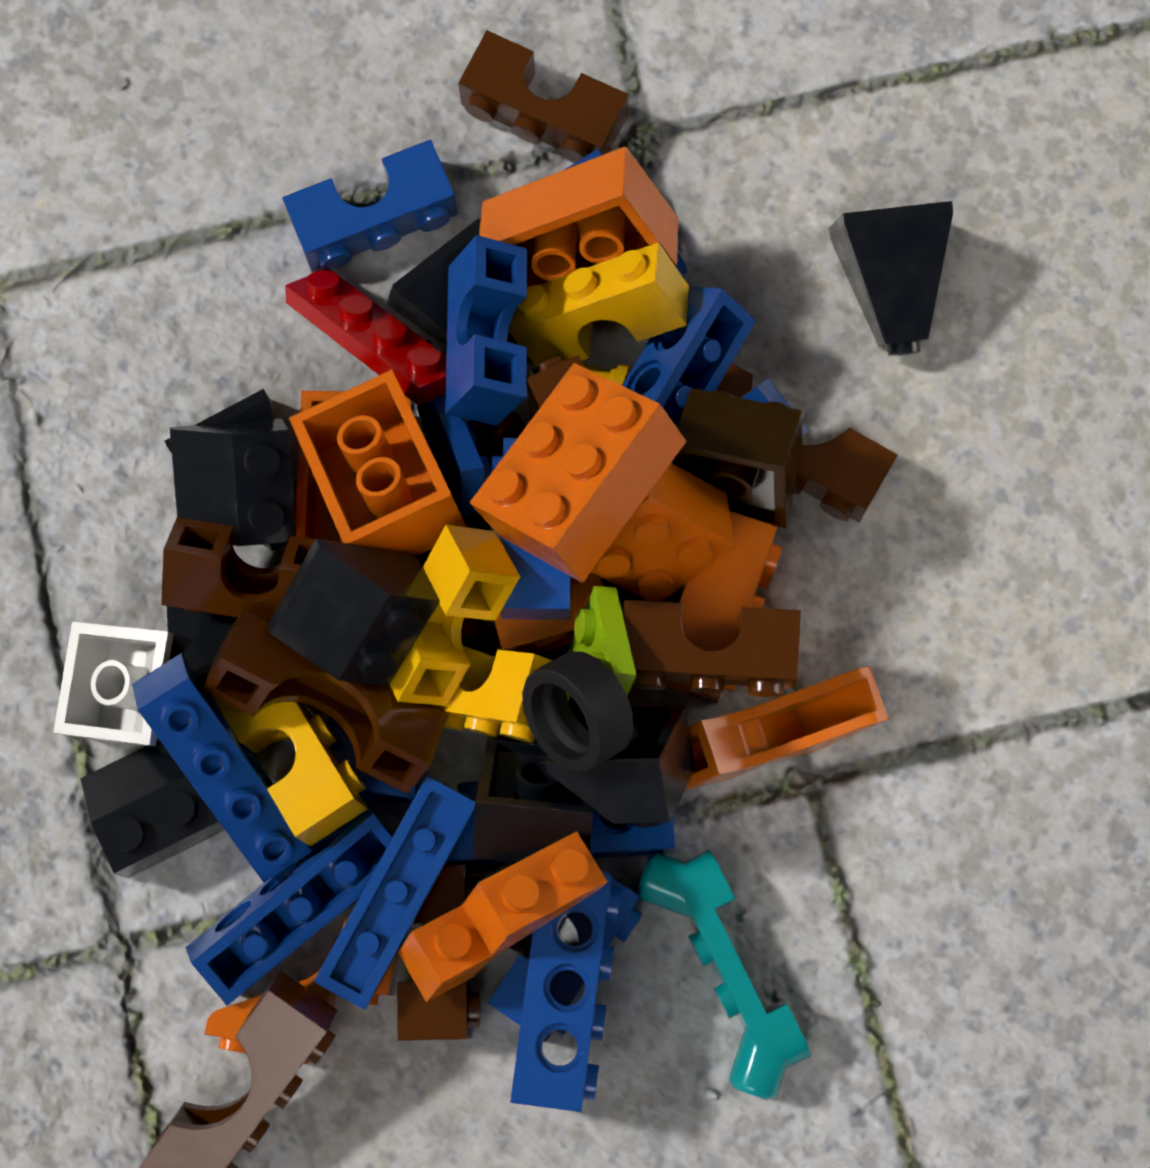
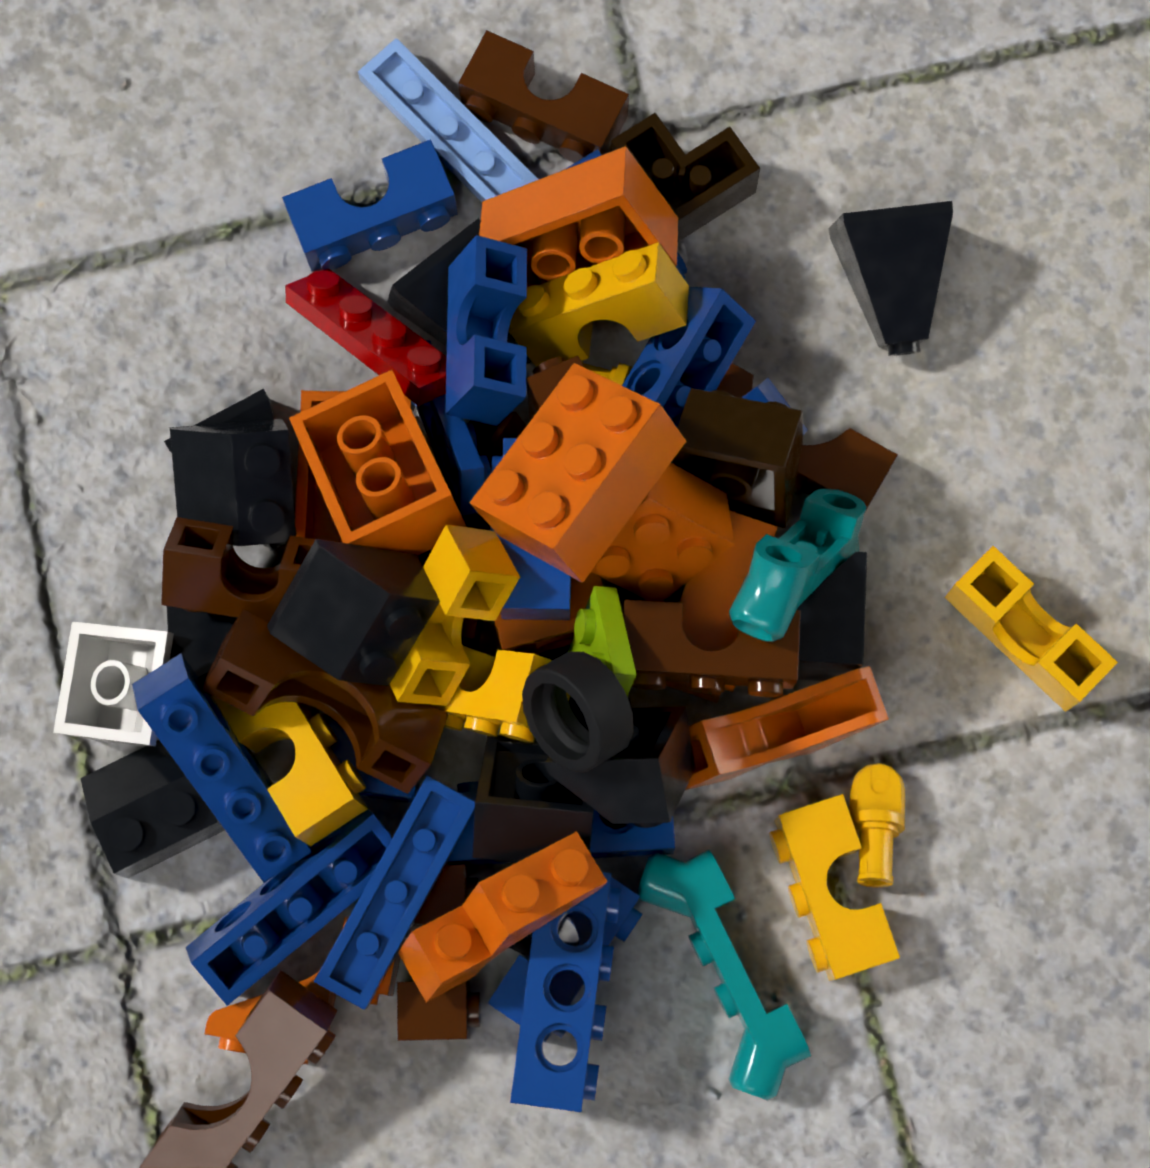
none -> light blue plate [358,38,539,202]
none -> dark brown brick [610,113,760,242]
none -> teal plate [729,489,867,642]
none -> yellow arch [769,794,900,981]
none -> black slope [797,552,867,681]
none -> yellow arm [850,763,905,888]
none -> yellow arch [944,546,1118,712]

